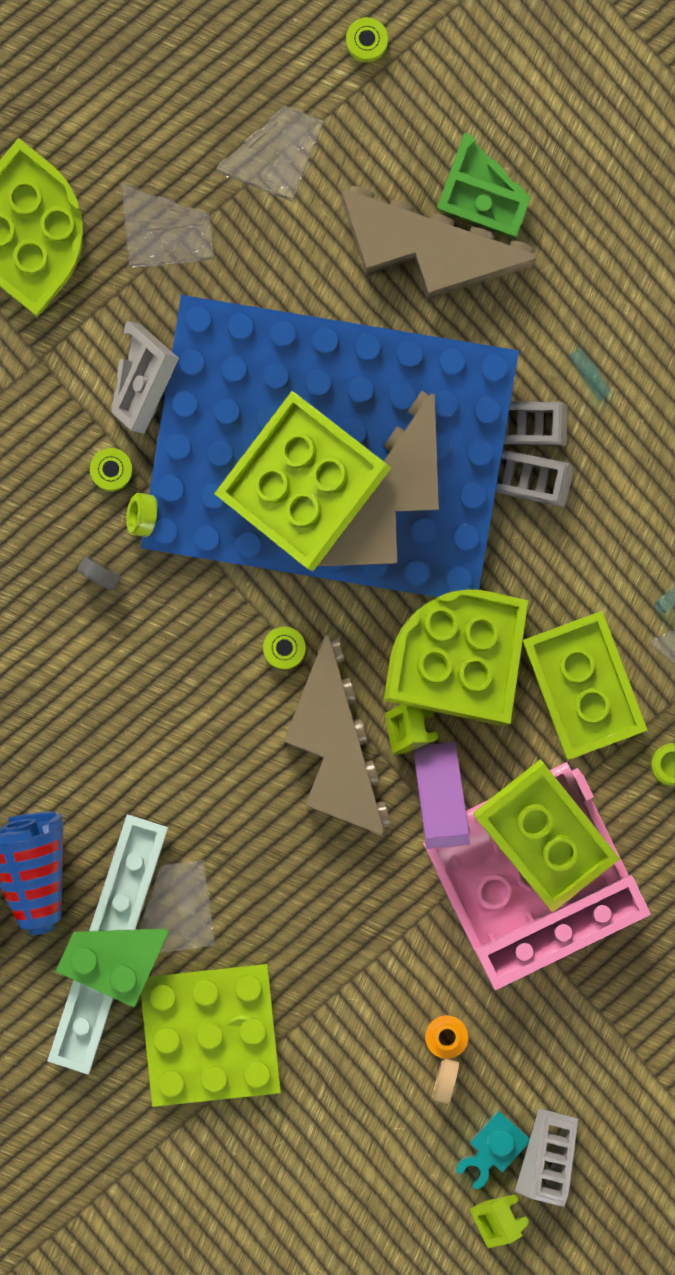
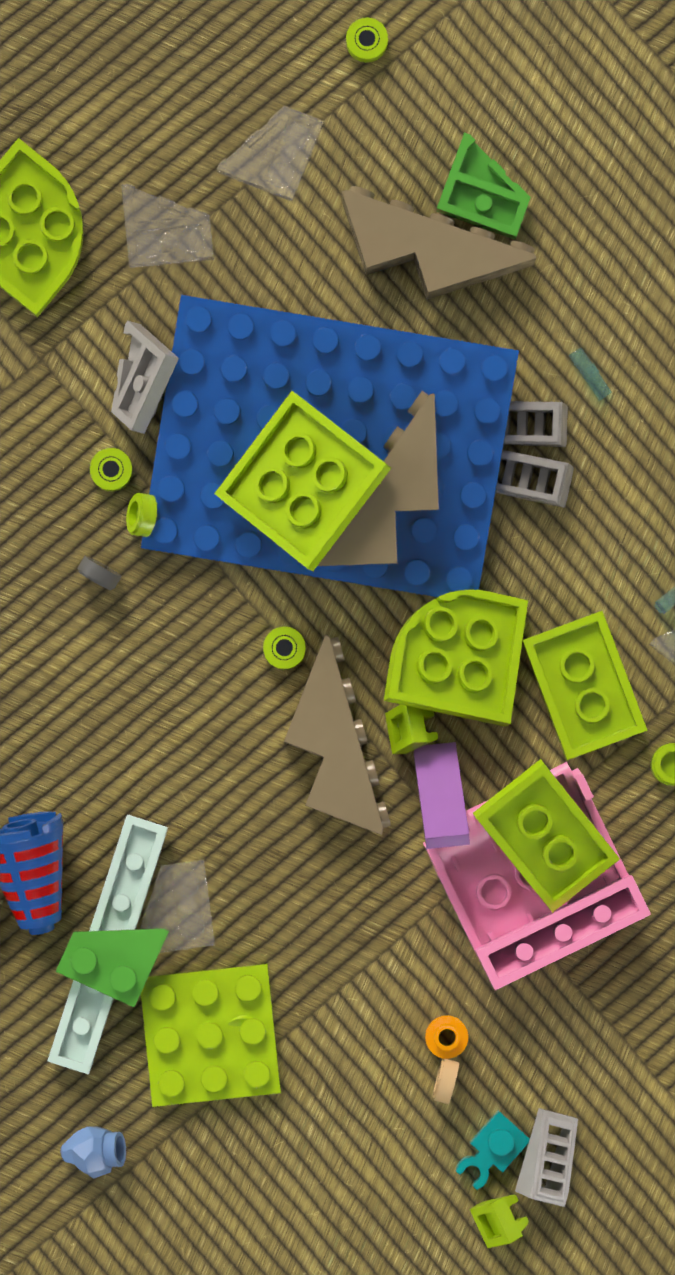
none -> medium blue rock [60,1126,126,1179]

